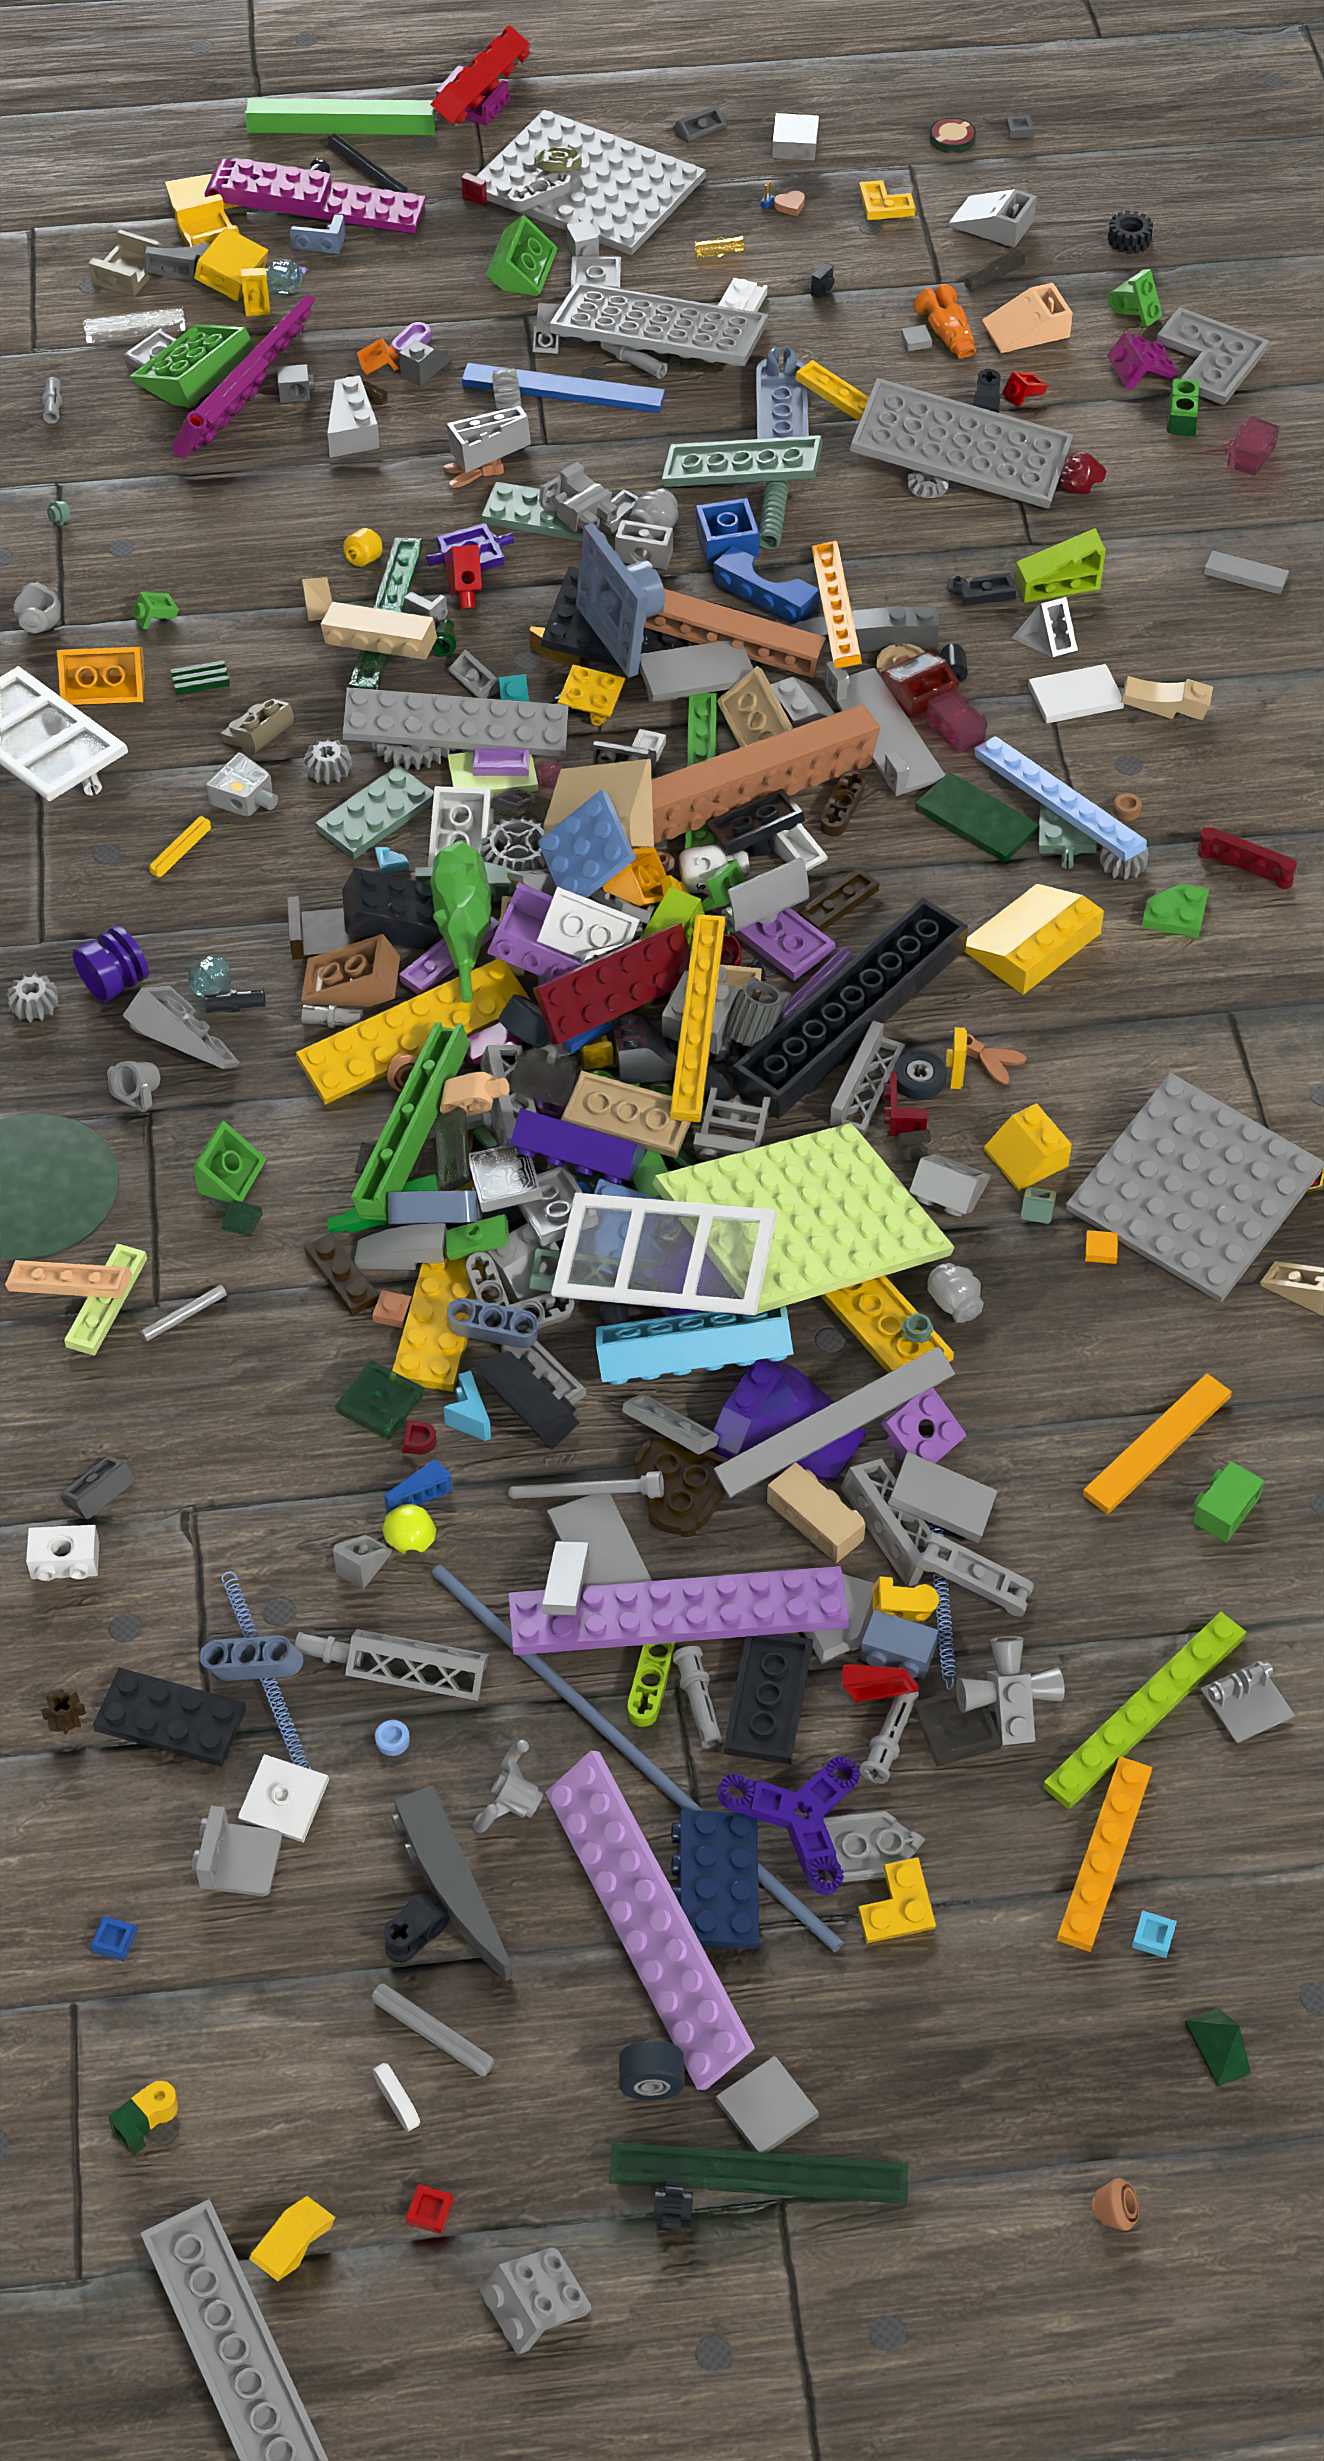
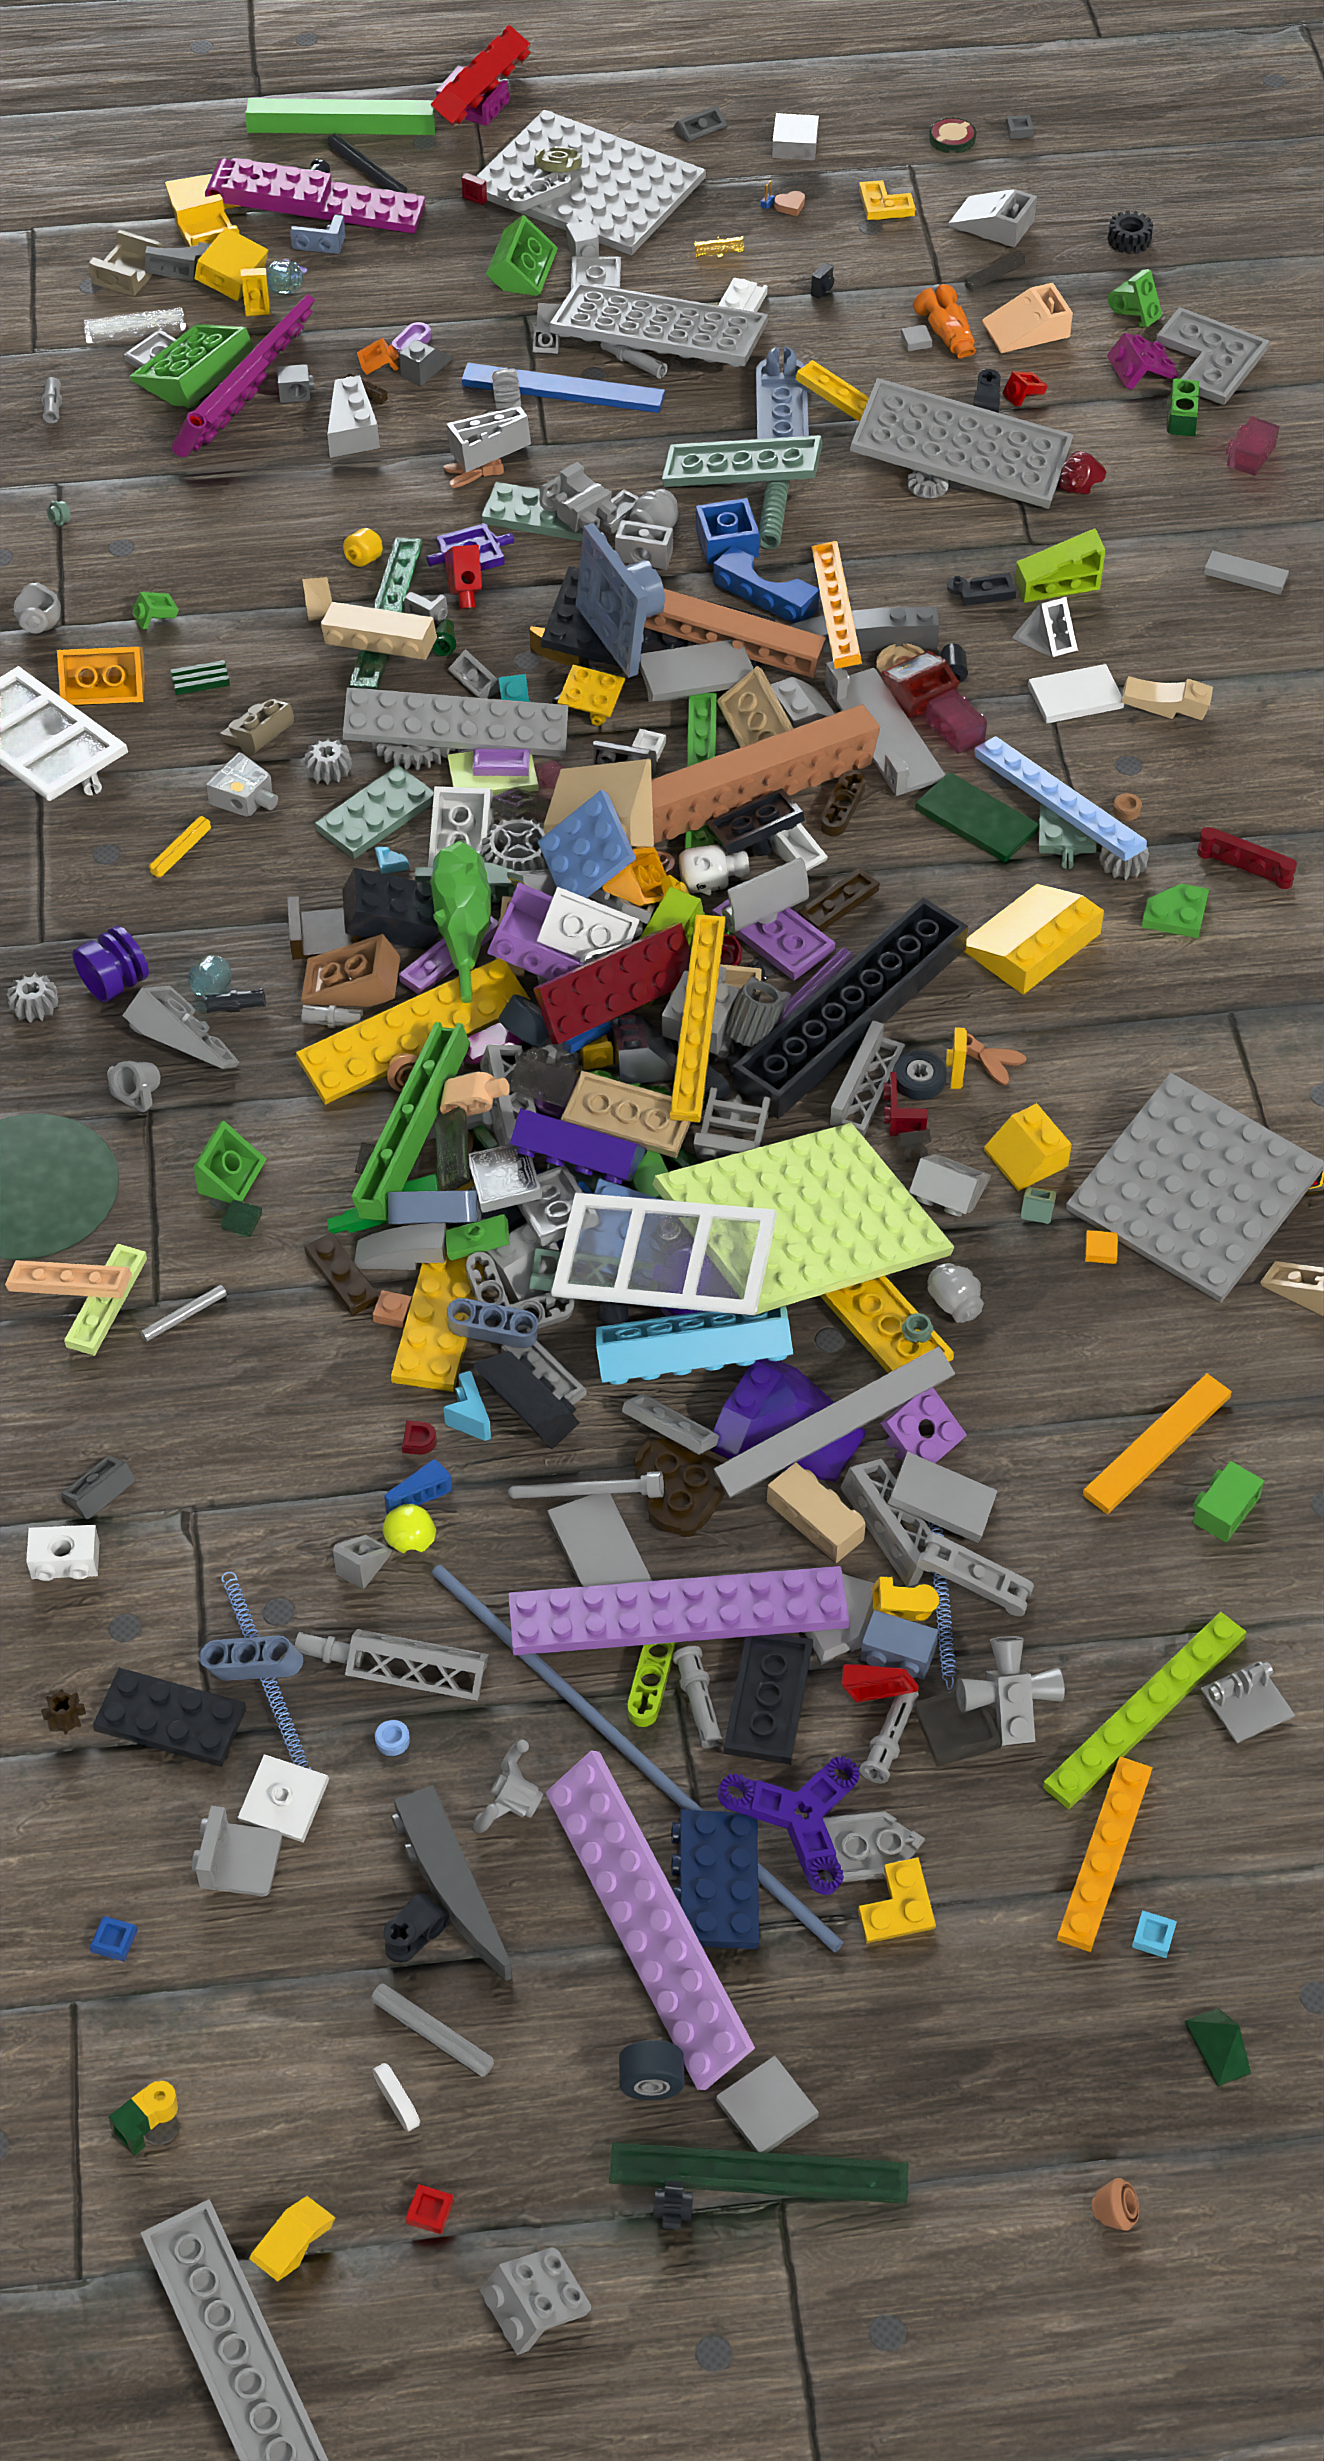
clear green plate [335,1360,425,1440] -> none
tile [542,1541,589,1615] -> none
bright green panel [702,859,746,912] -> none

